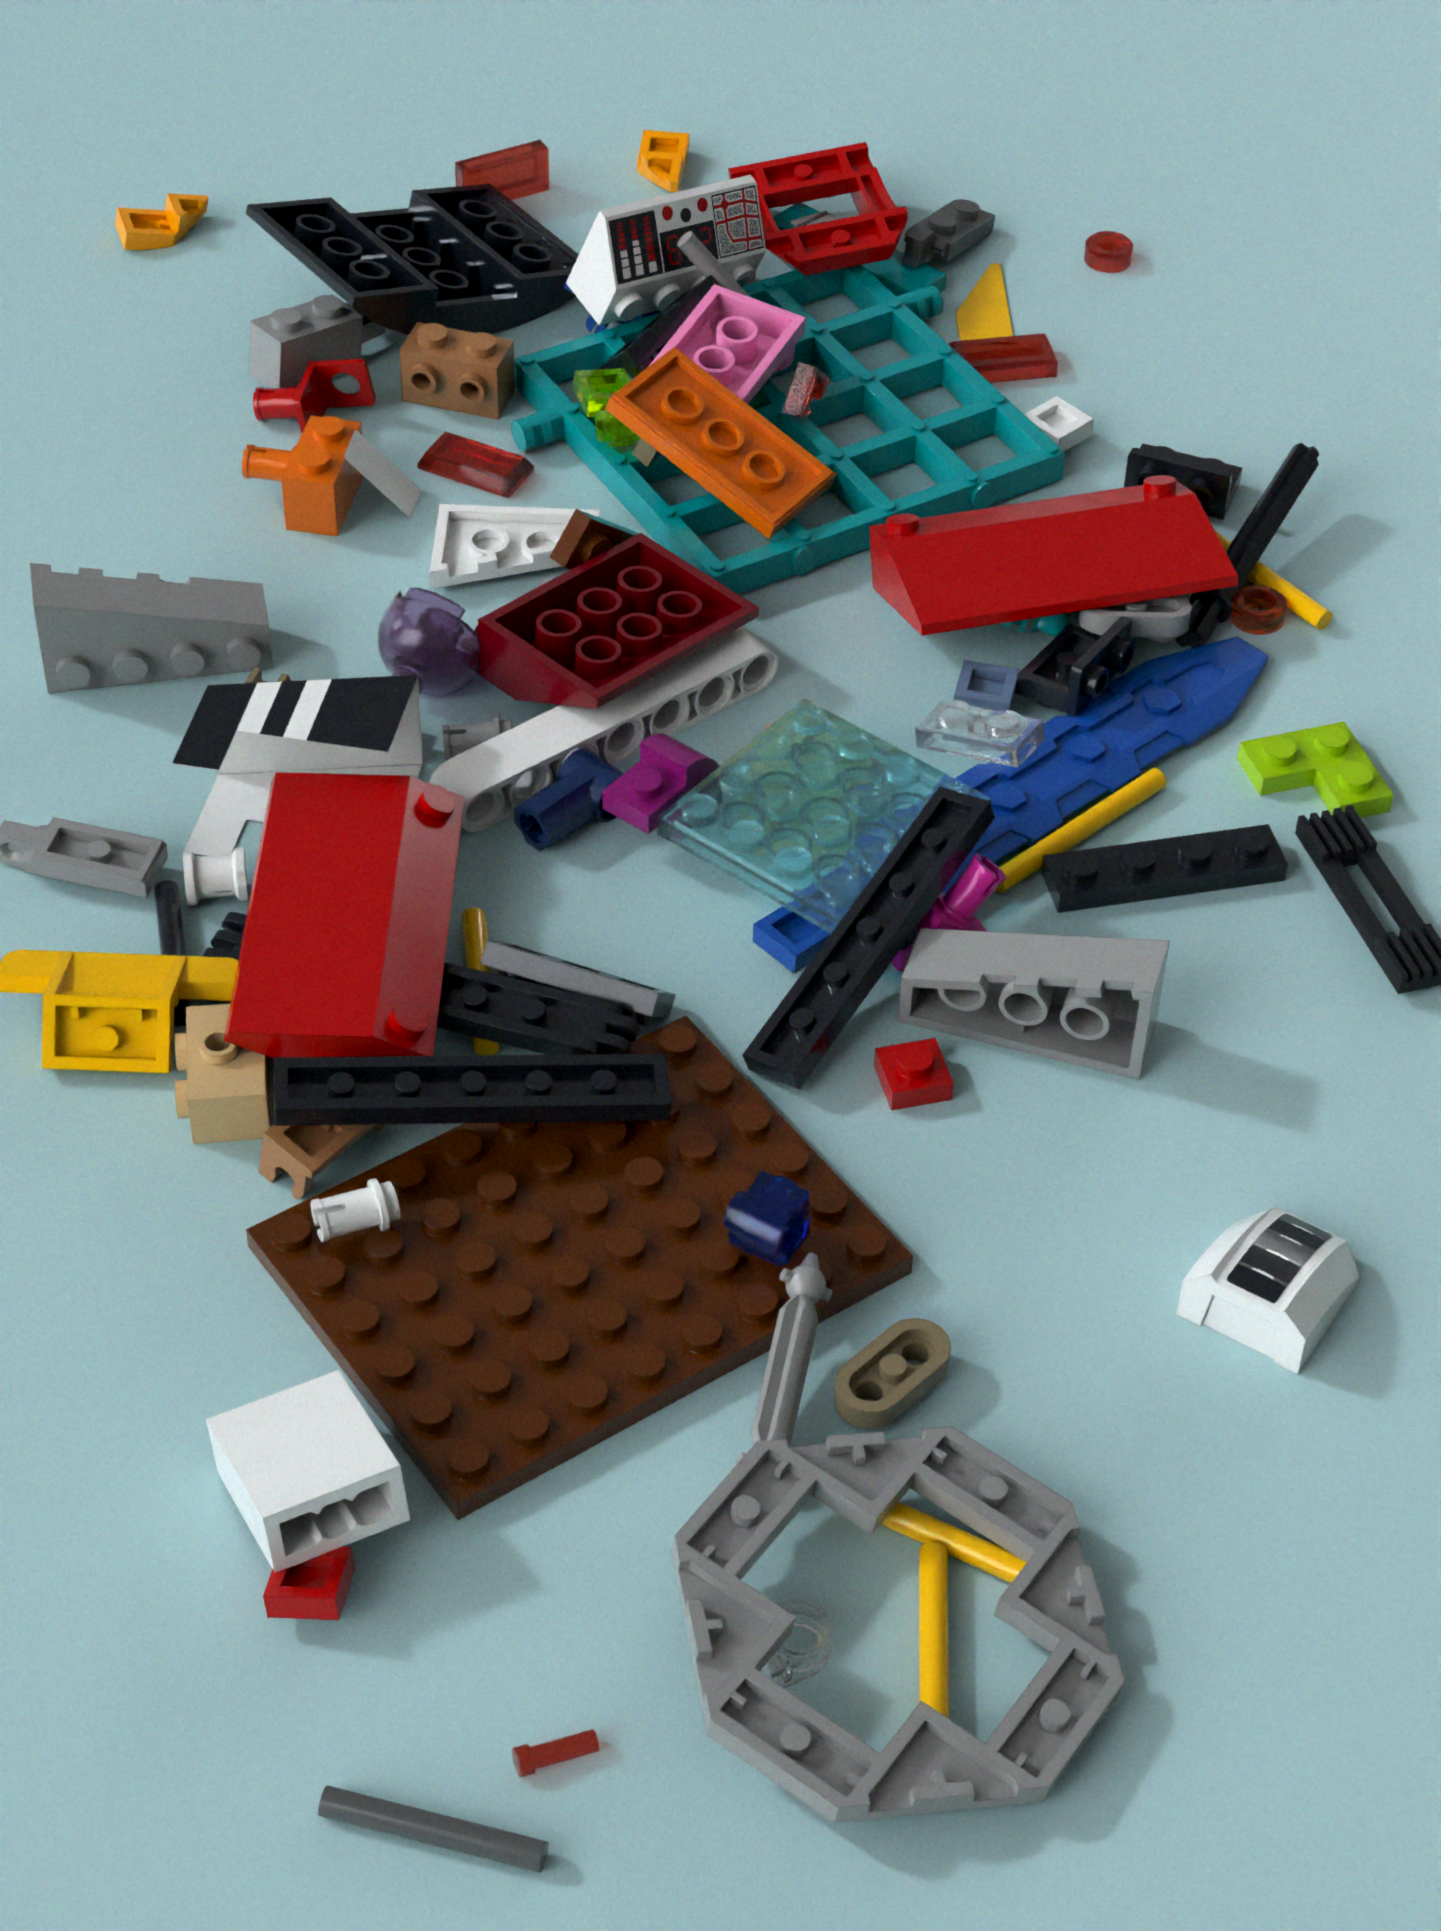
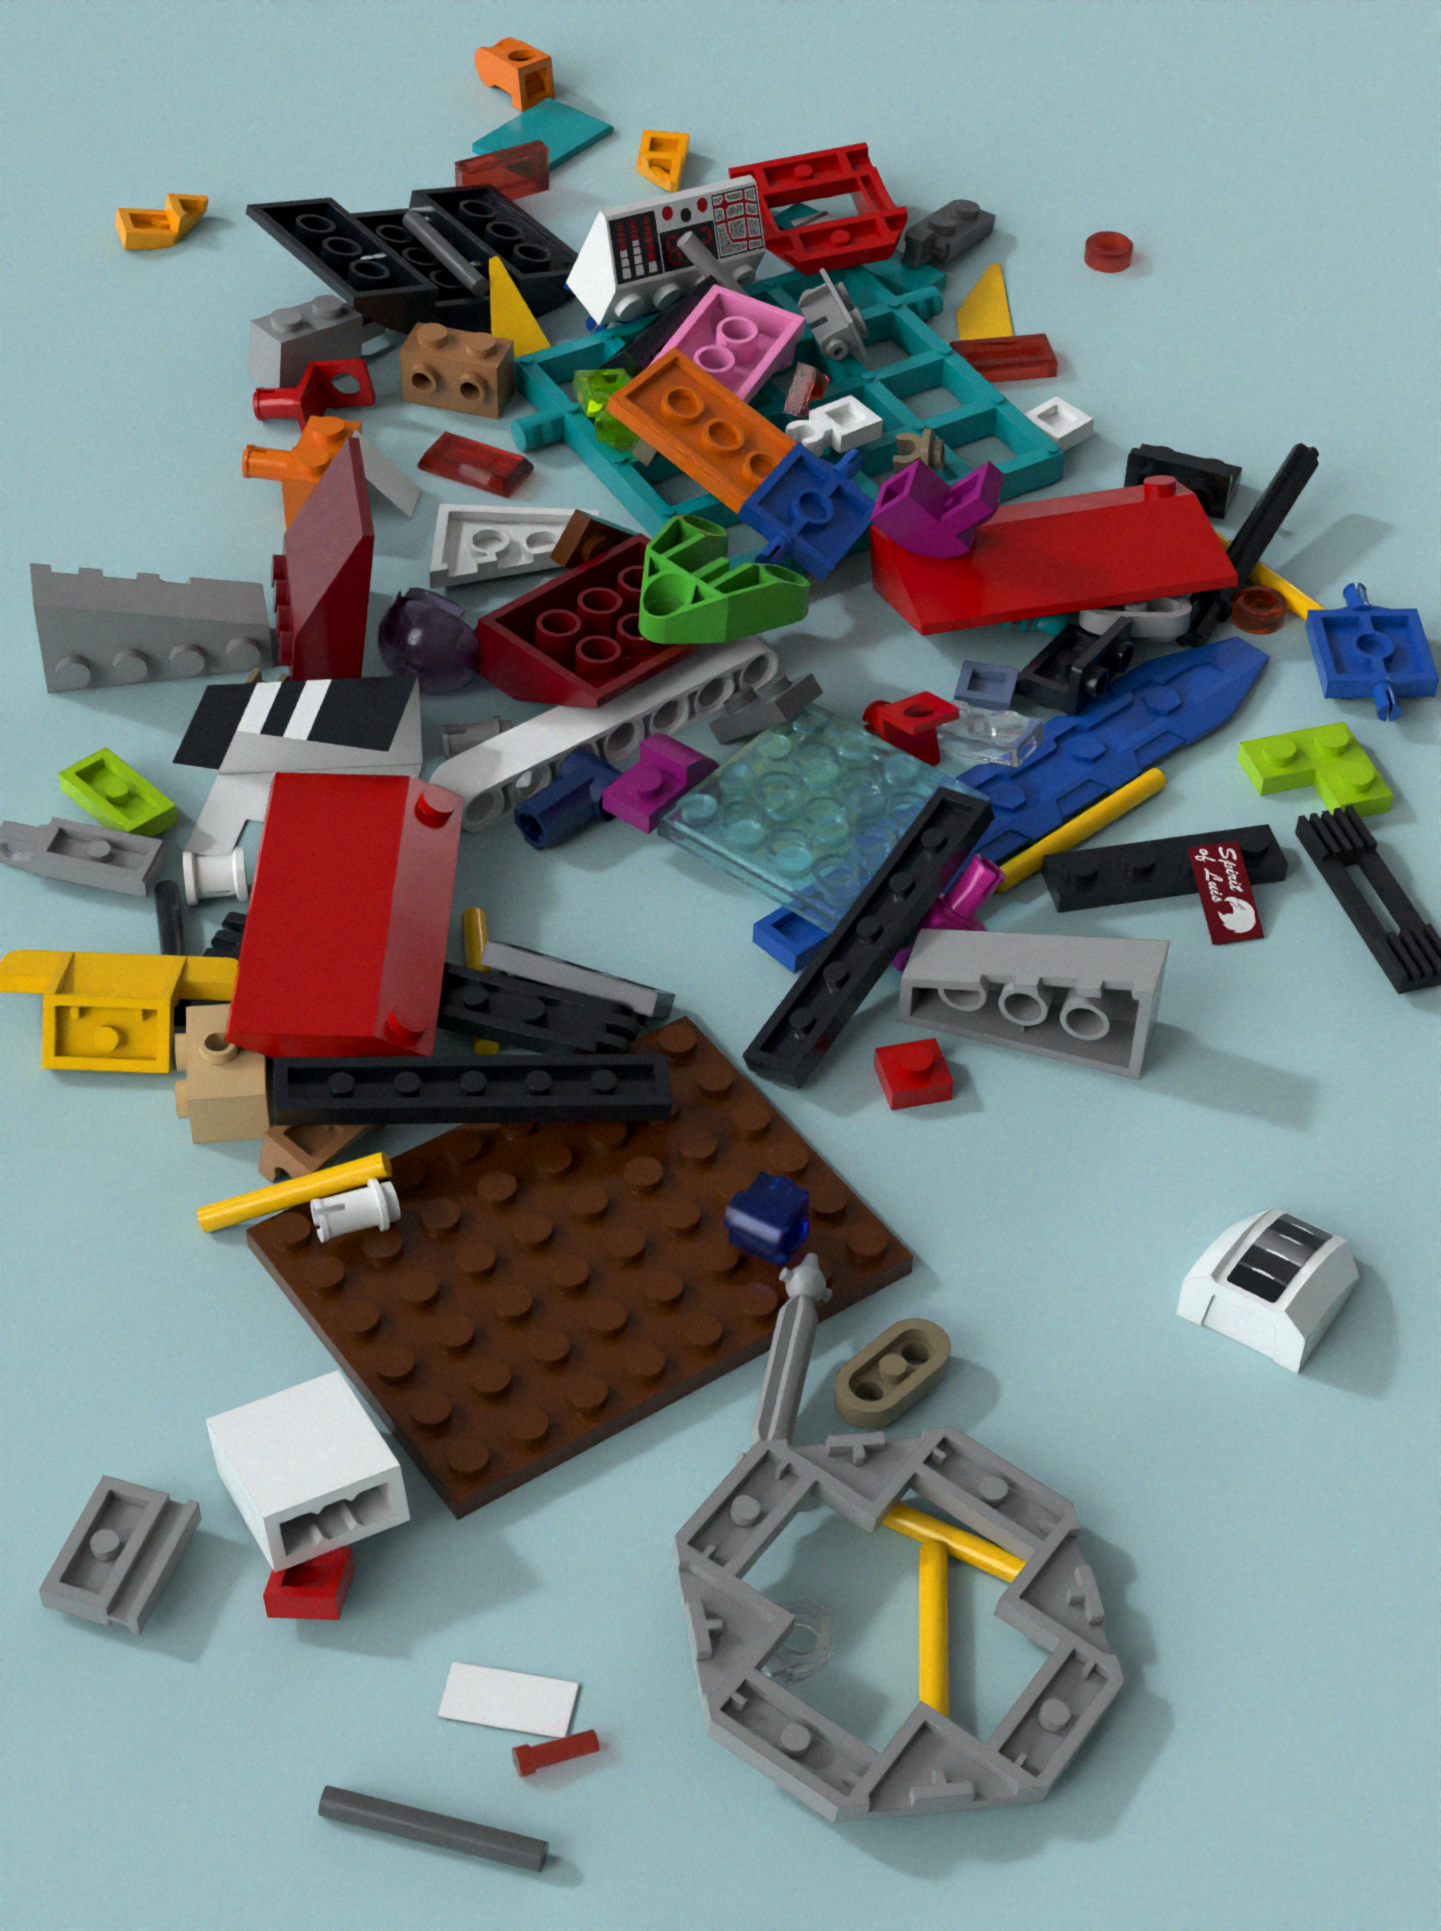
none -> light grey plate [39,1475,201,1635]
none -> lime plate [58,747,179,838]
none -> yellow bar [197,1151,392,1233]
none -> dark red slope [271,437,375,681]
none -> dark grey bar [402,210,490,297]
none -> white sticker [438,1662,579,1739]
none -> teal container [472,97,614,181]
none -> orange leg [474,37,555,111]
none -> yellow sticker [489,256,551,359]
none -> bright green connector [639,514,811,644]
none -> dark grey plate [709,673,823,744]
none -> blue plate [736,442,876,583]
none -> white plate [785,395,883,457]
none -> light grey hinge [798,268,870,361]
none -> red bracket [862,691,960,780]
none -> magenta brick [870,458,1005,558]
none -> dark tan plate [893,428,945,475]
none -> dark red sticker [1187,841,1264,945]
none -> blue plate [1305,582,1439,722]

